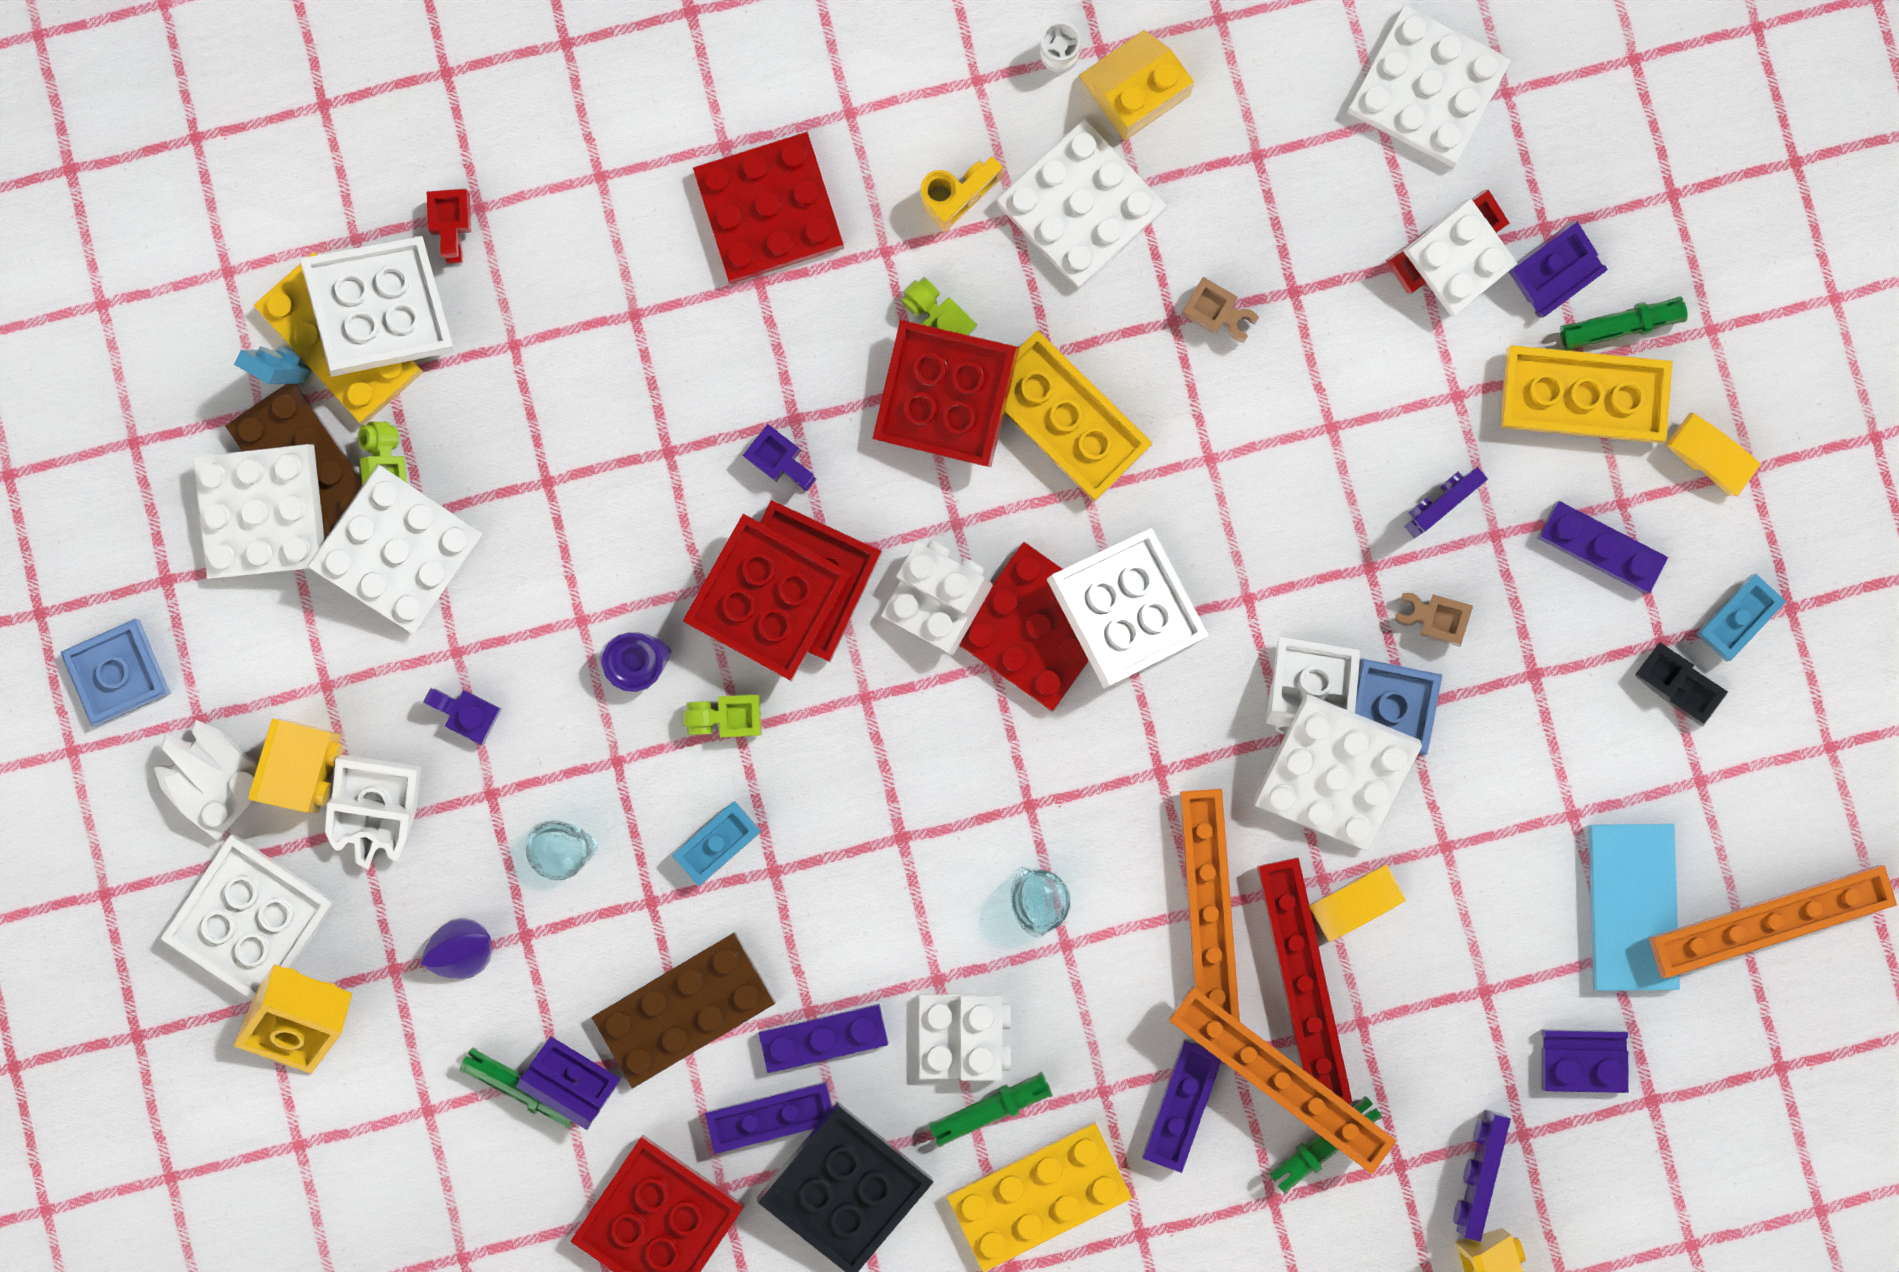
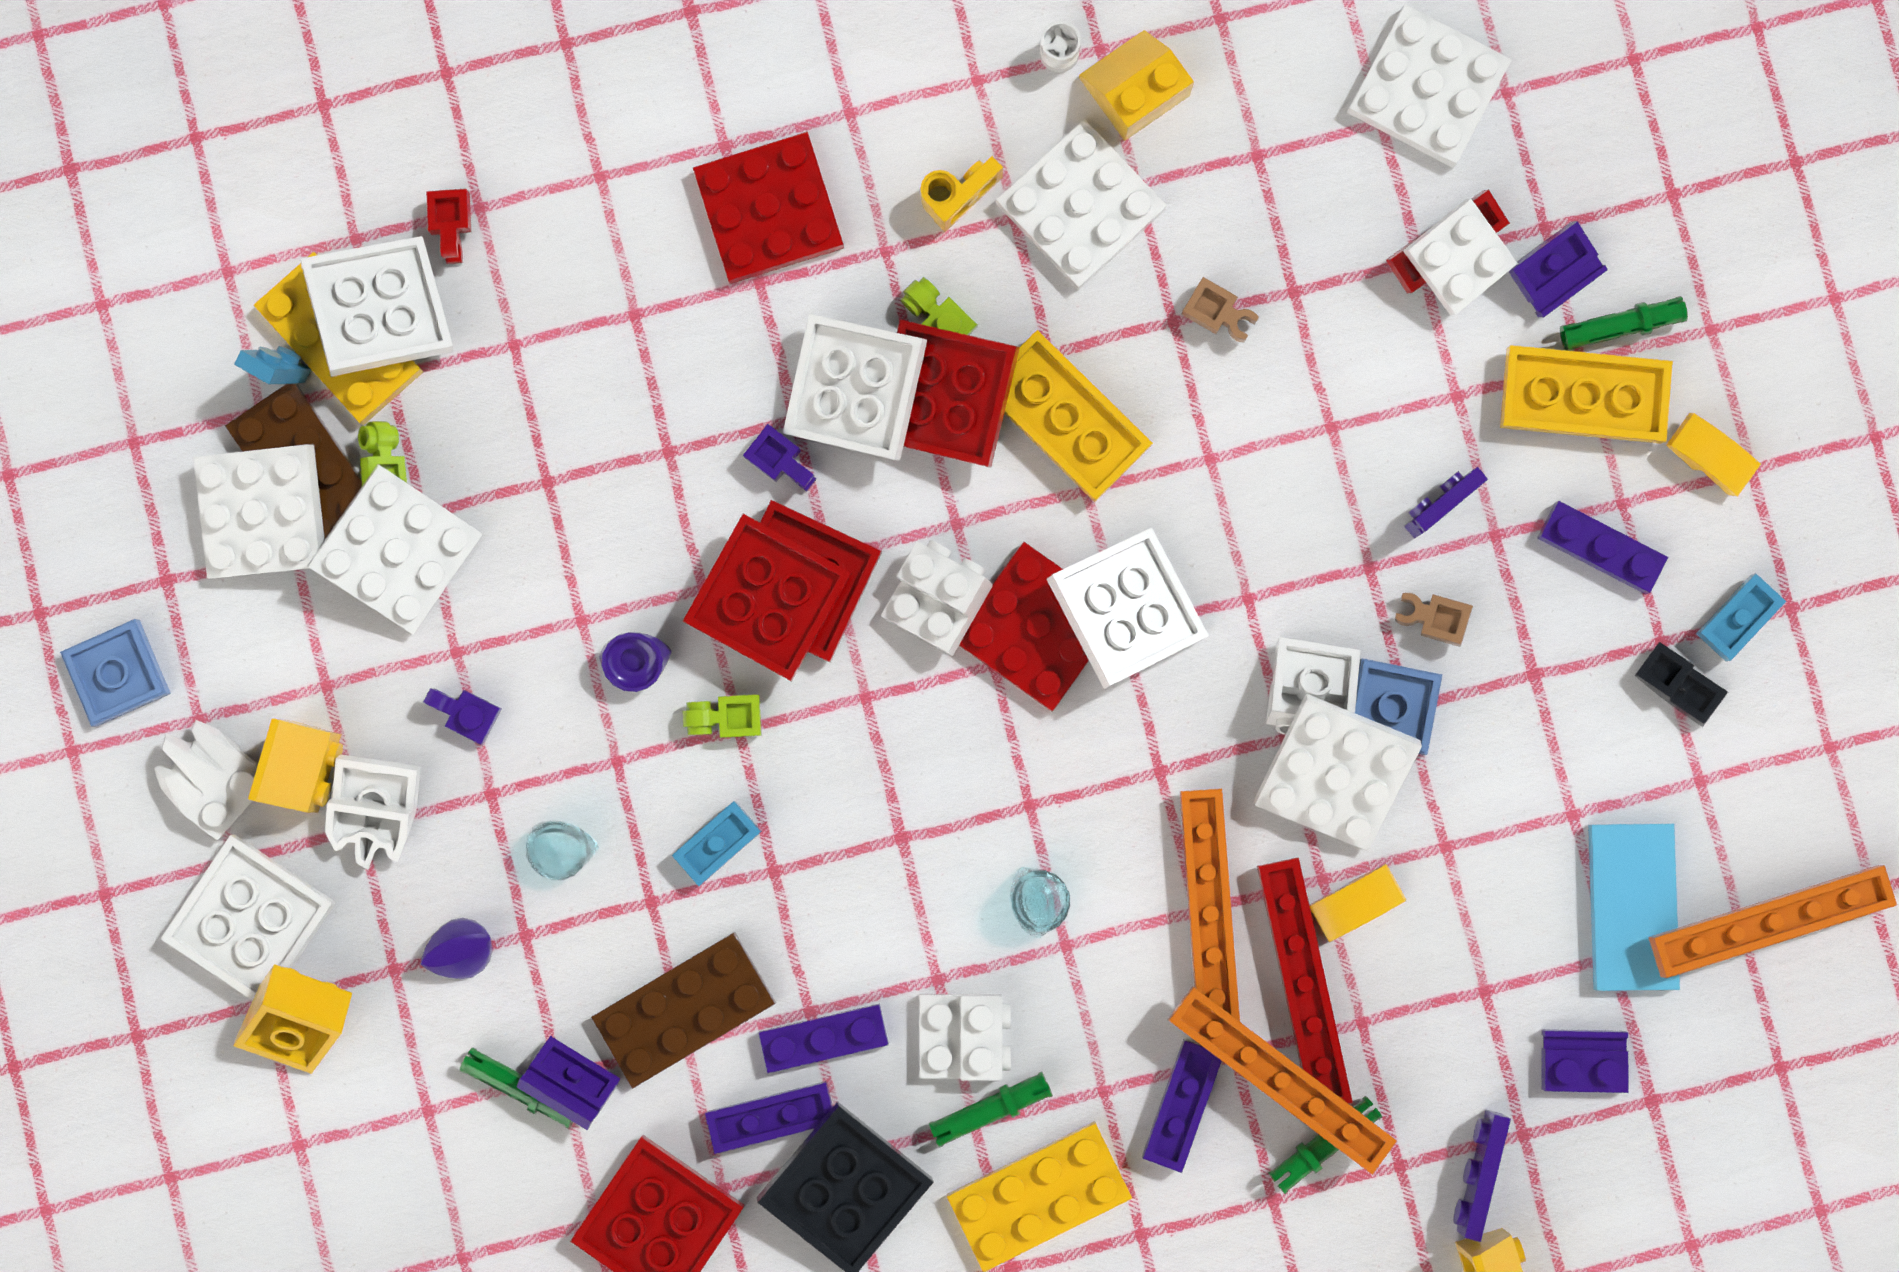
none -> white plate [783,314,927,461]

